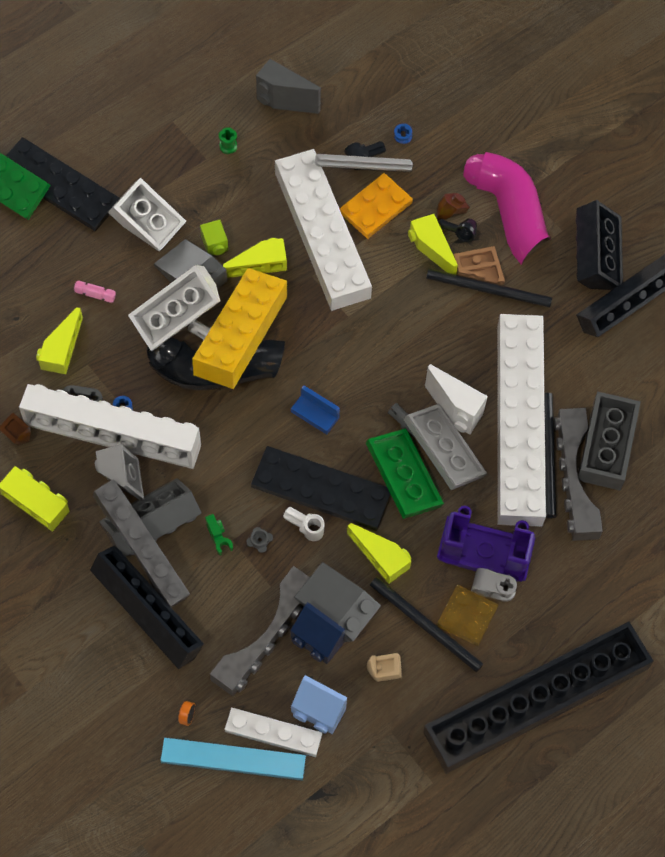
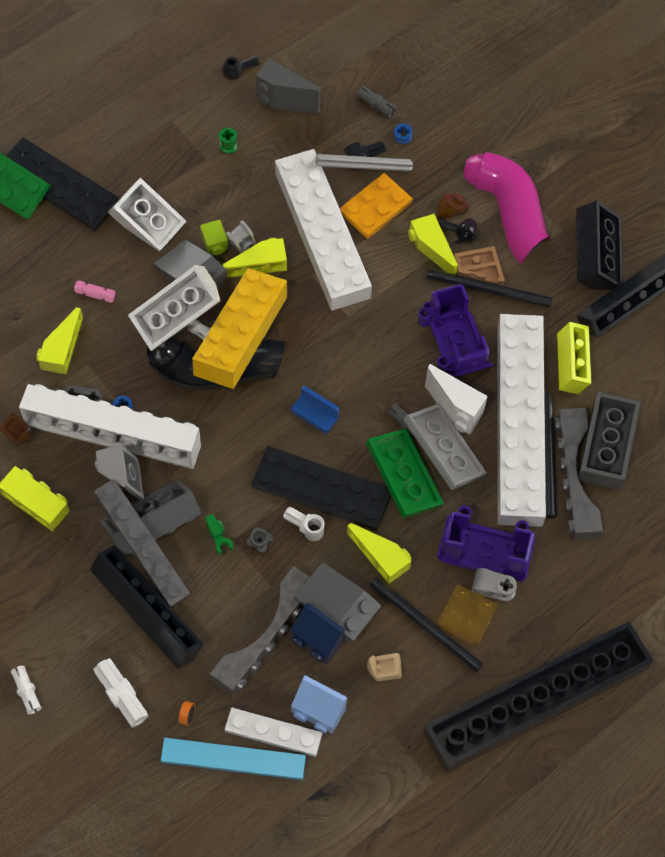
none -> white pin [11,666,42,715]
none -> white piece [93,658,149,728]
none -> black bar [222,55,259,80]
none -> light grey piece [225,220,256,254]
none -> dark grey pin [357,86,397,118]
none -> dark purple container [418,284,493,378]
none -> neon yellow brick [557,322,591,394]

